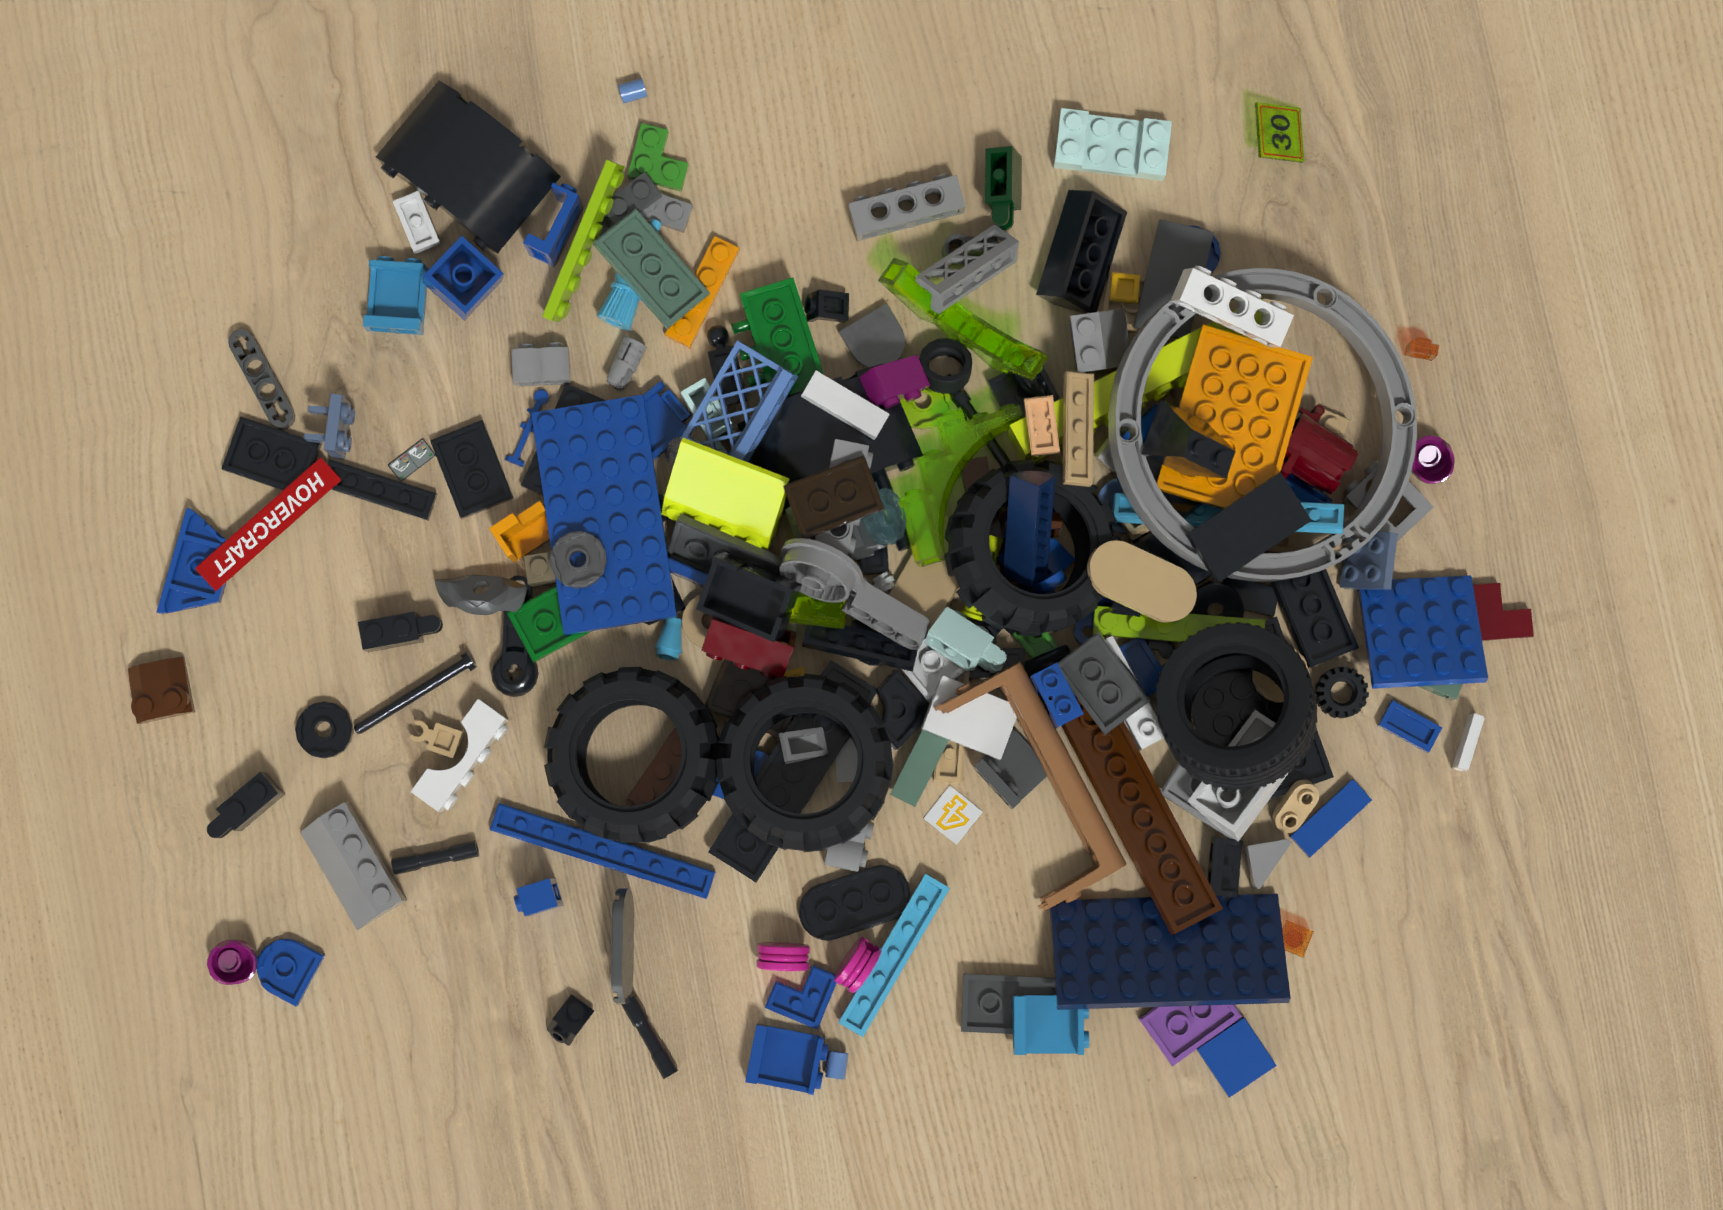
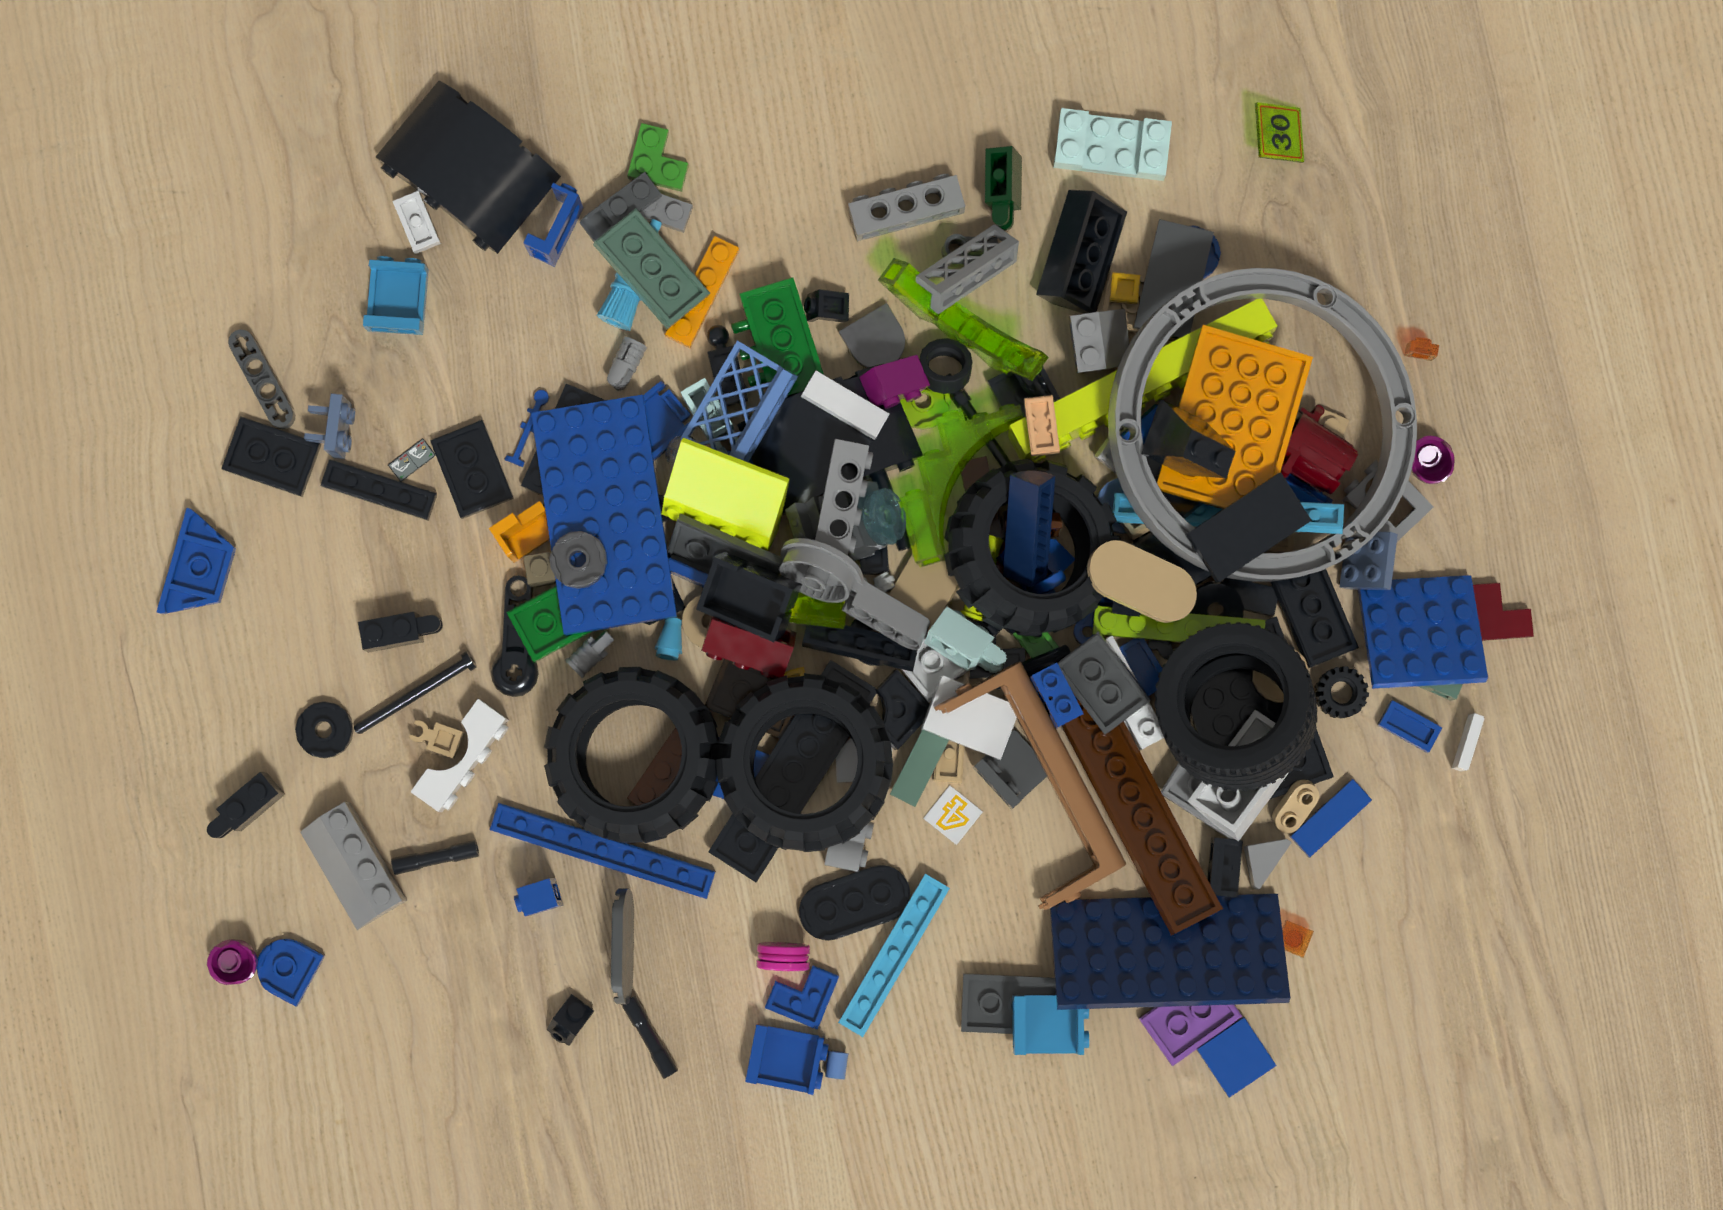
reddish brown slope [128,657,195,724] -> none
red sticker [195,457,341,591] -> none
blue brick [423,236,504,321] -> none
dark grey piece [435,574,527,615] -> none
light grey brick [512,342,571,386] -> none
lime plate [542,159,625,322] -> none
medium blue hinge [618,78,647,104] -> none
light grey slope [779,727,829,764] -> none
dark brown tile [783,455,885,539] -> none
dark pink head [833,936,882,993] -> none
tan tile [1062,371,1094,487] -> none
white brick [1171,266,1294,348] -> none
none -> light grey hinge [565,631,614,678]

